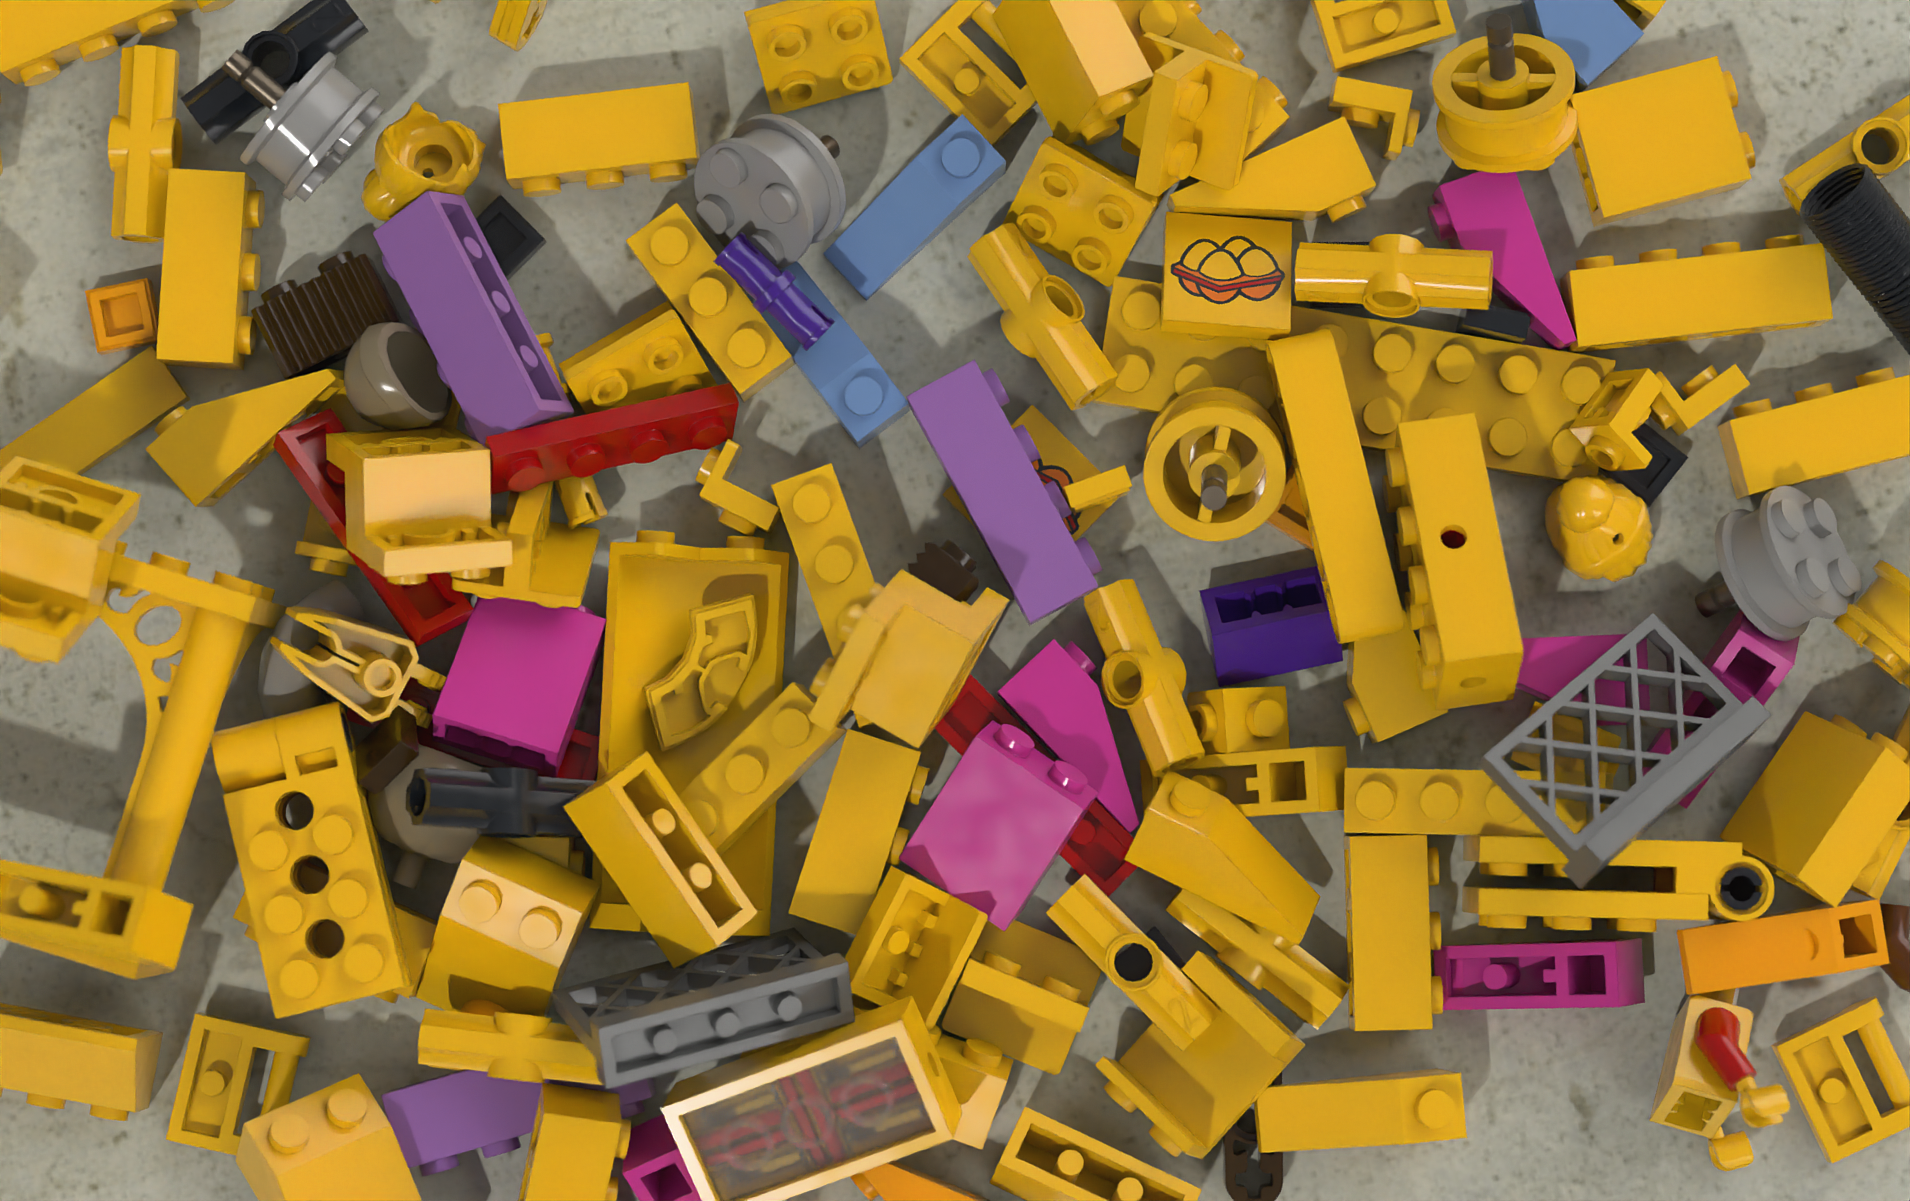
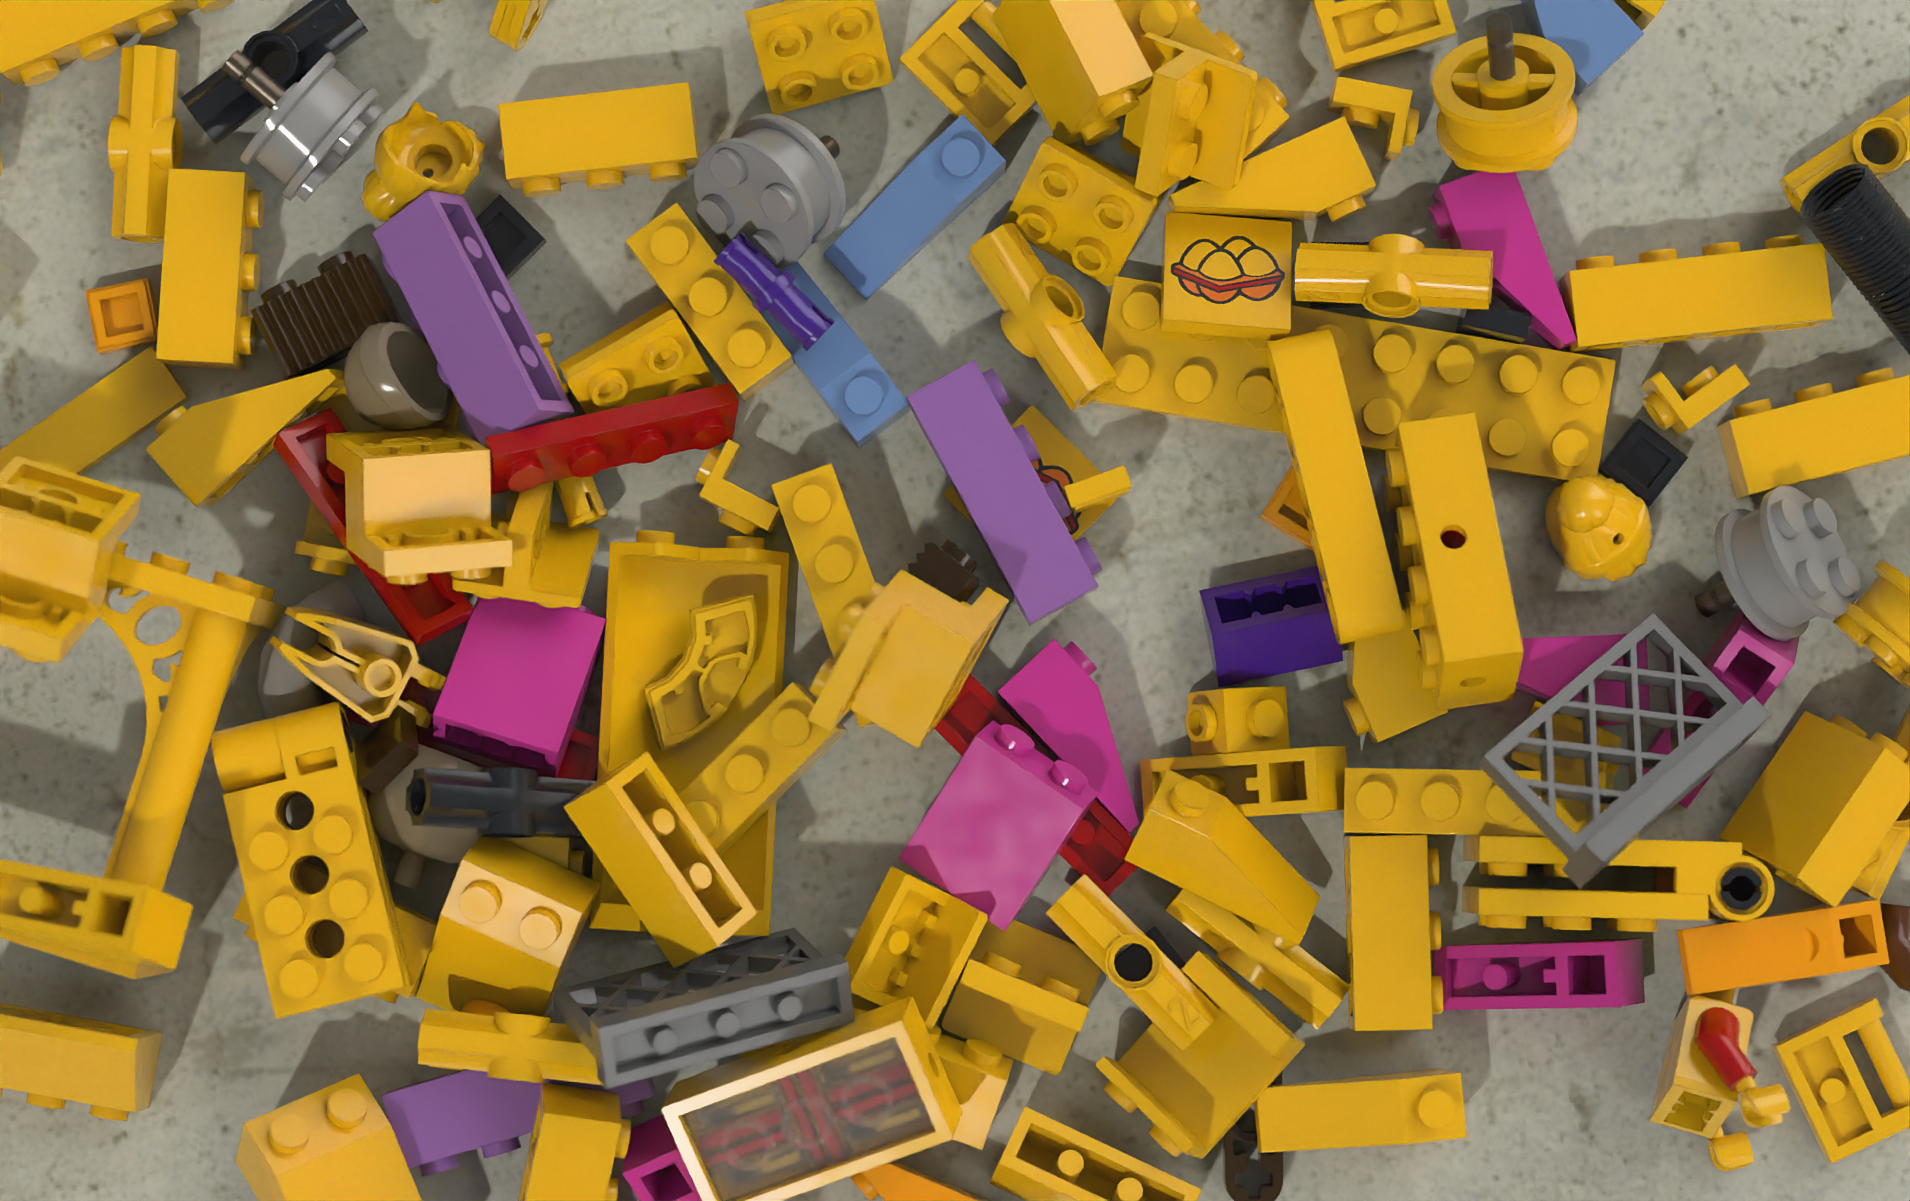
yellow plate [166,1012,311,1156] -> none
yellow brick [788,729,930,935] -> none
yellow piece [1083,579,1205,777] -> none
yellow wheel [1143,387,1286,541] -> none
yellow brick [1569,56,1756,227] -> none
yellow bracket [1569,368,1664,471] -> none

